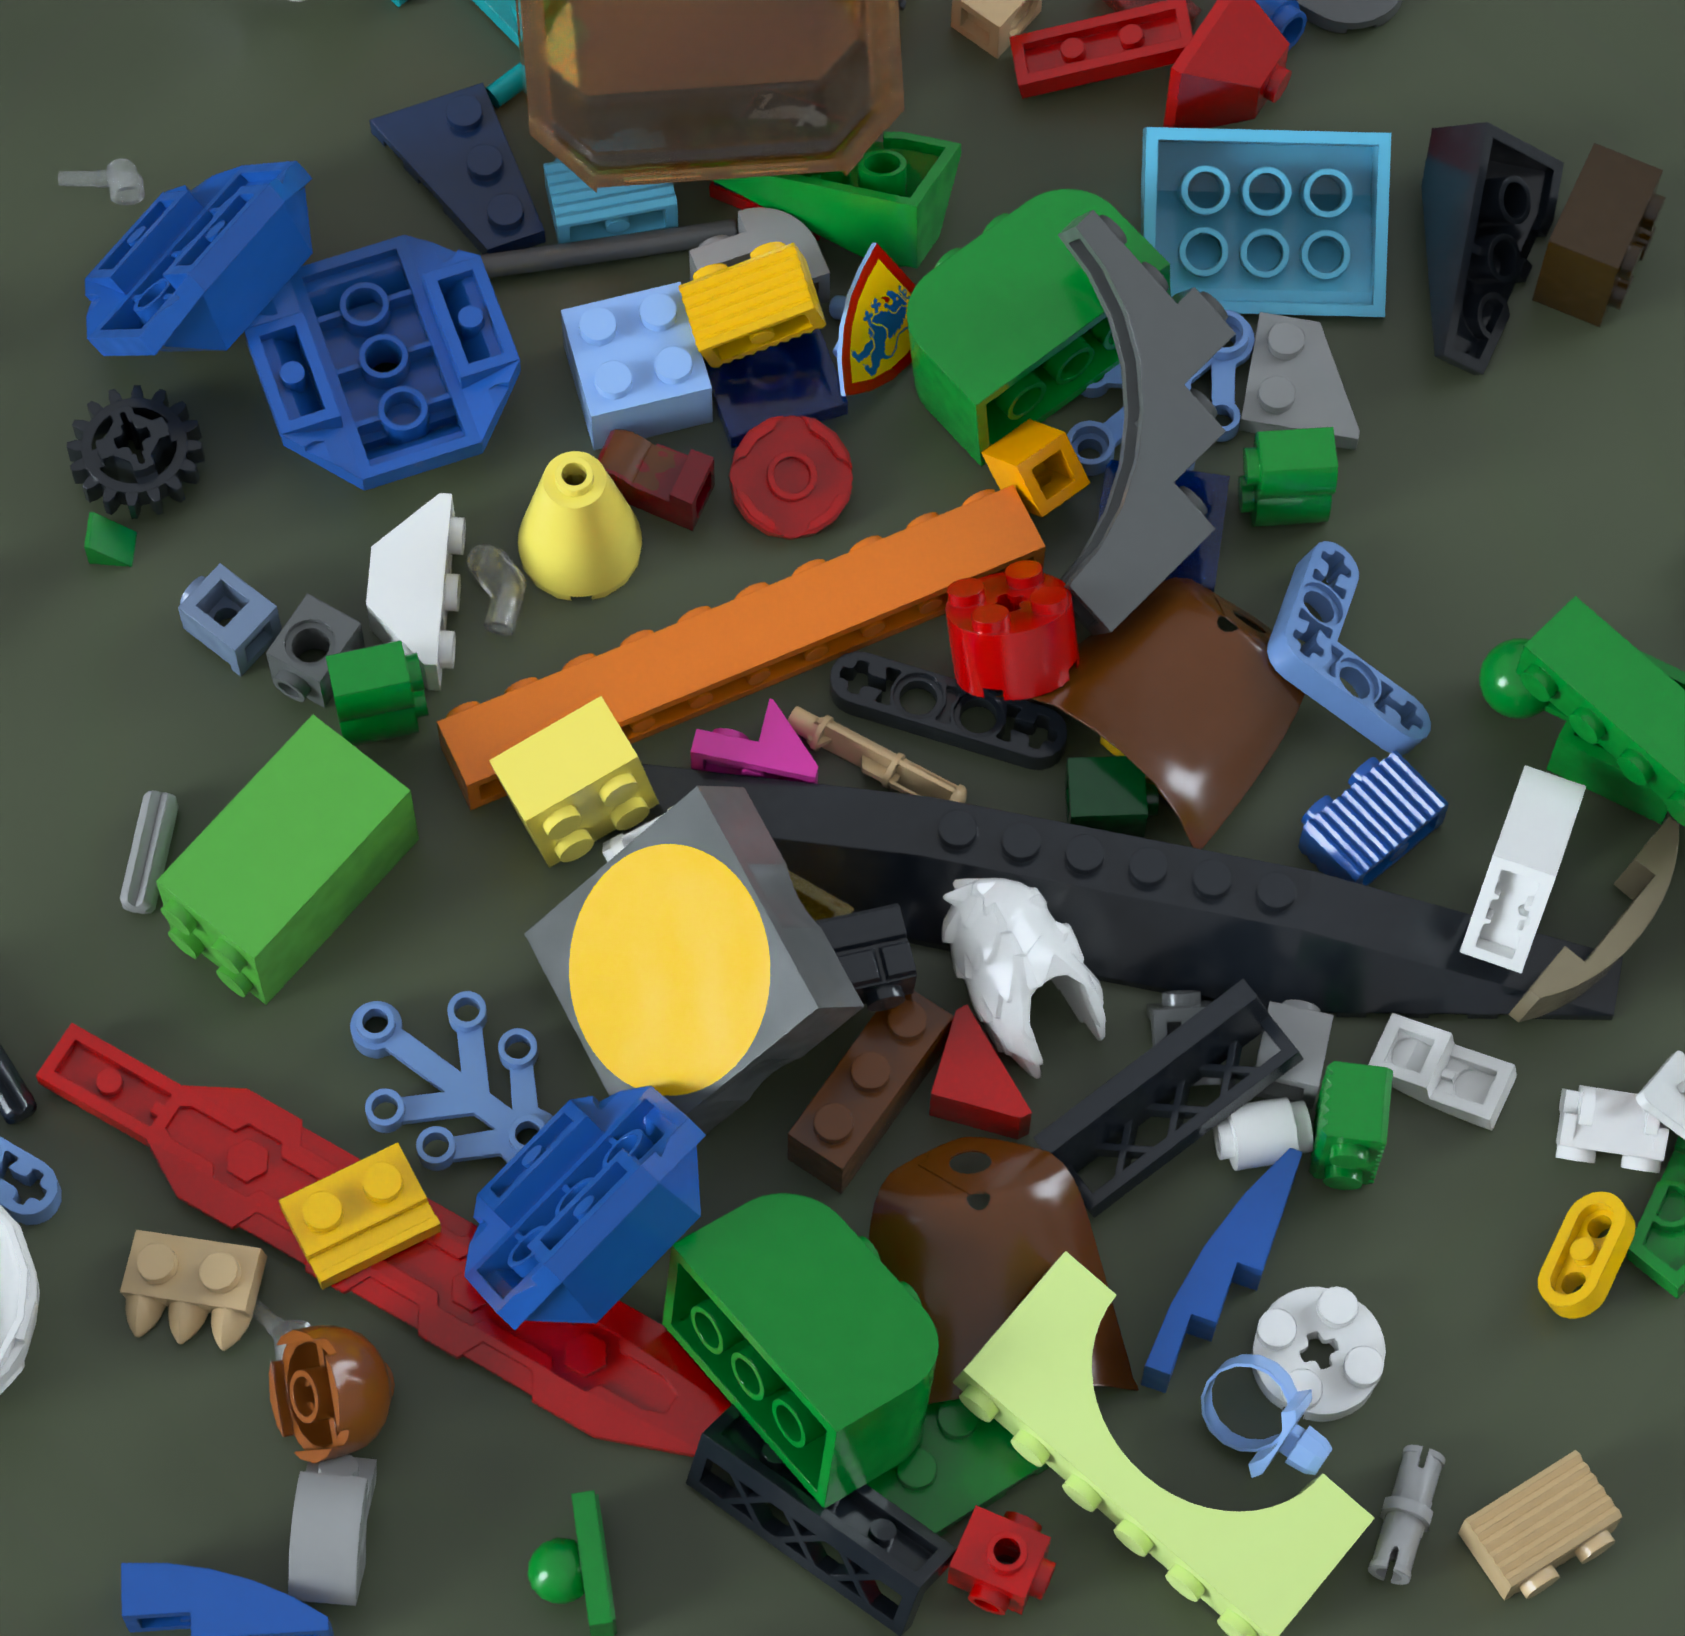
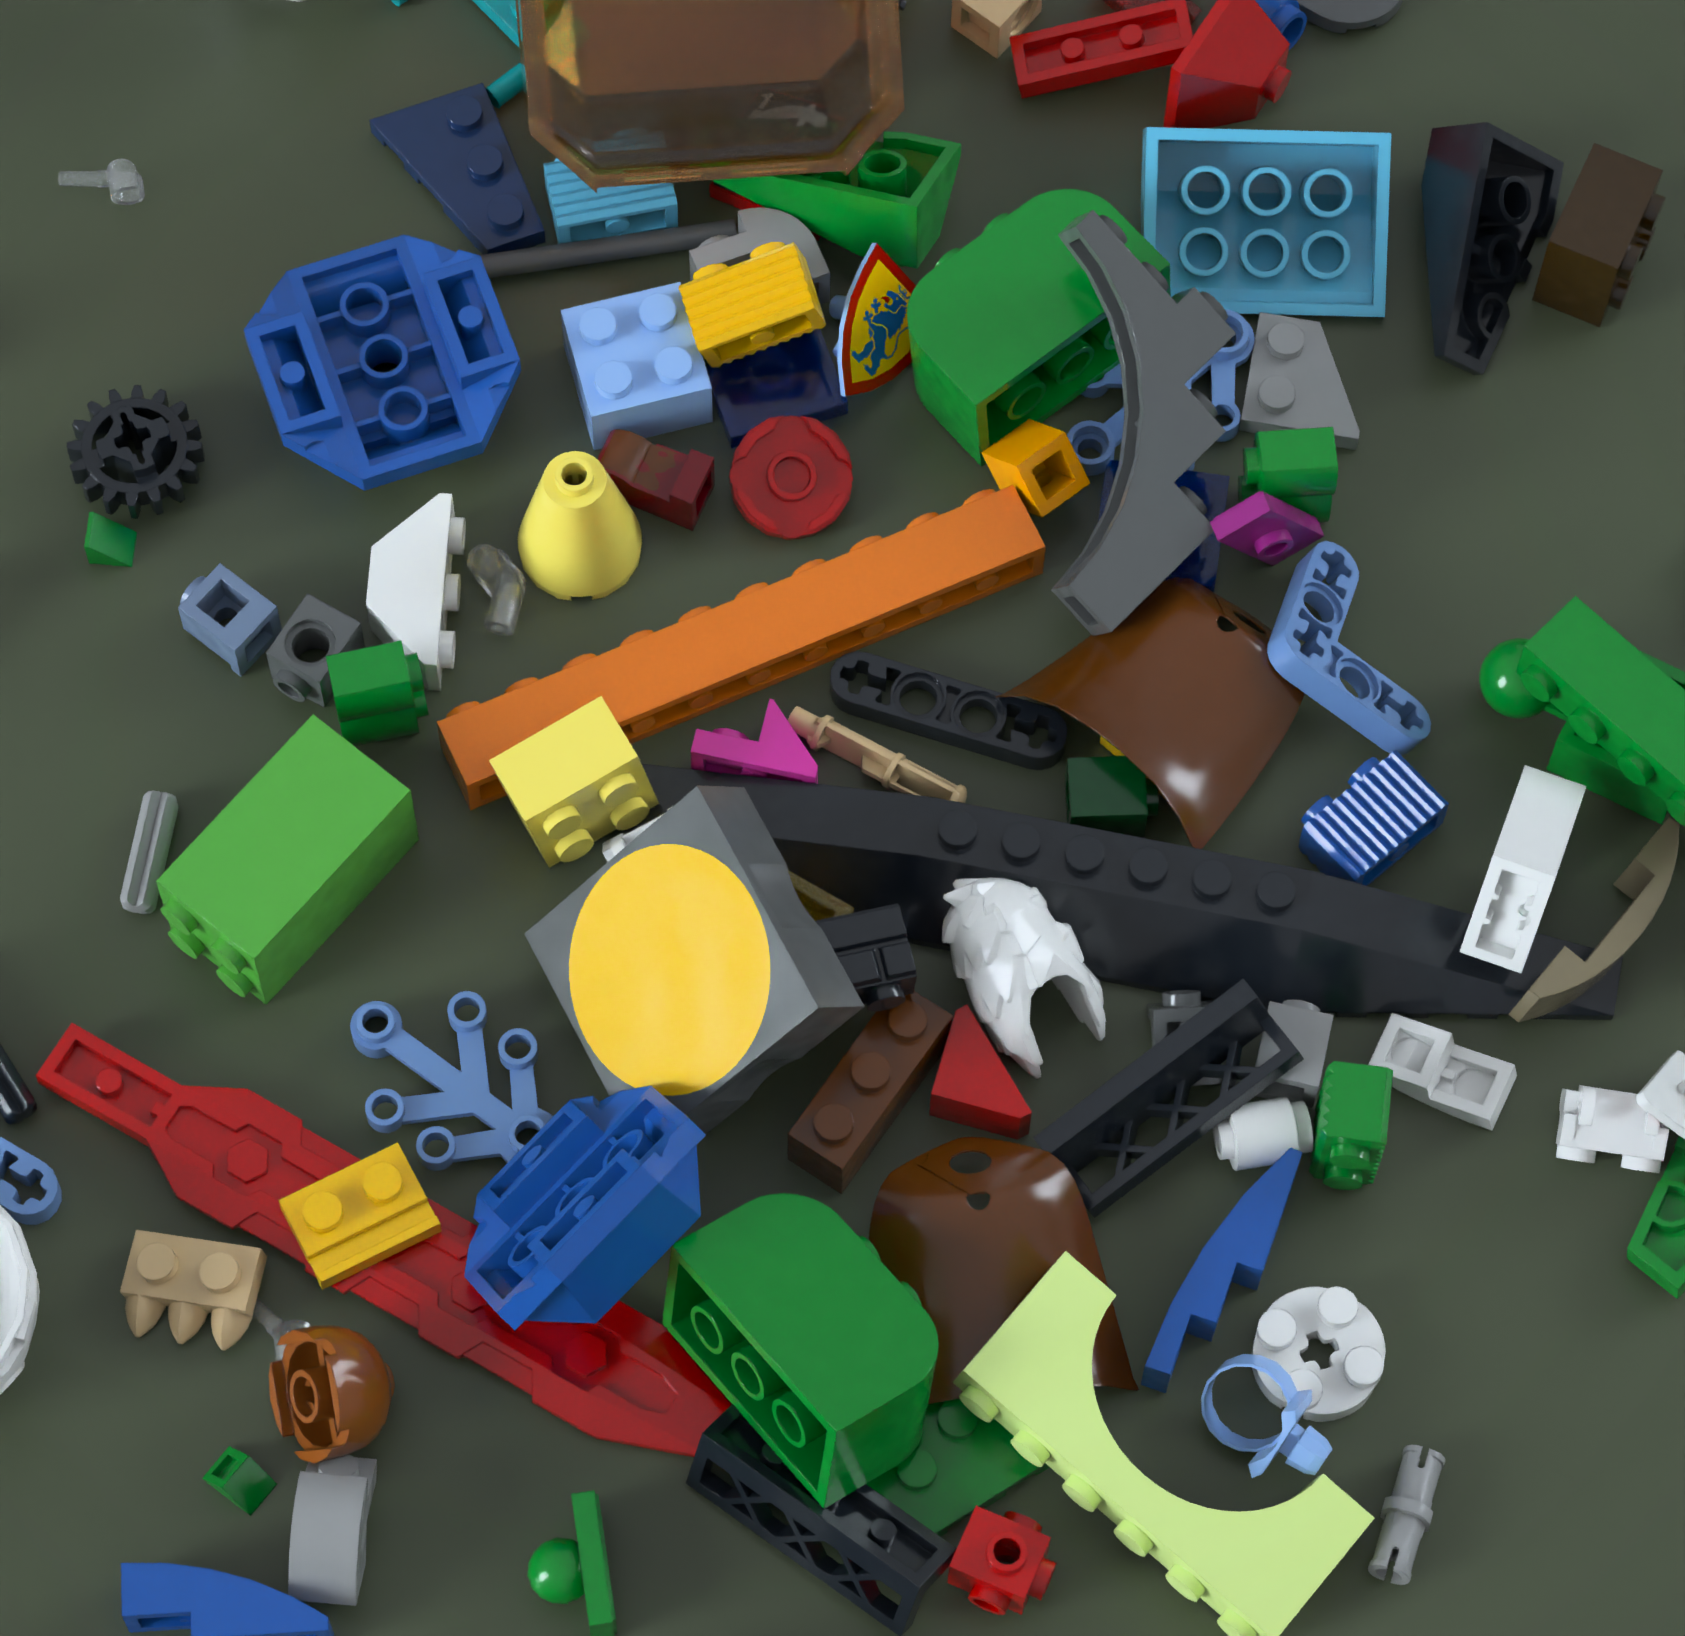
blue piece [85,161,313,356] -> none
red brick [945,560,1080,700] -> none
tan brick [1458,1450,1622,1600] -> none
yellow plate [1538,1192,1636,1319] -> none
none -> green piece [202,1446,277,1516]
none -> magenta plate [1210,491,1324,566]

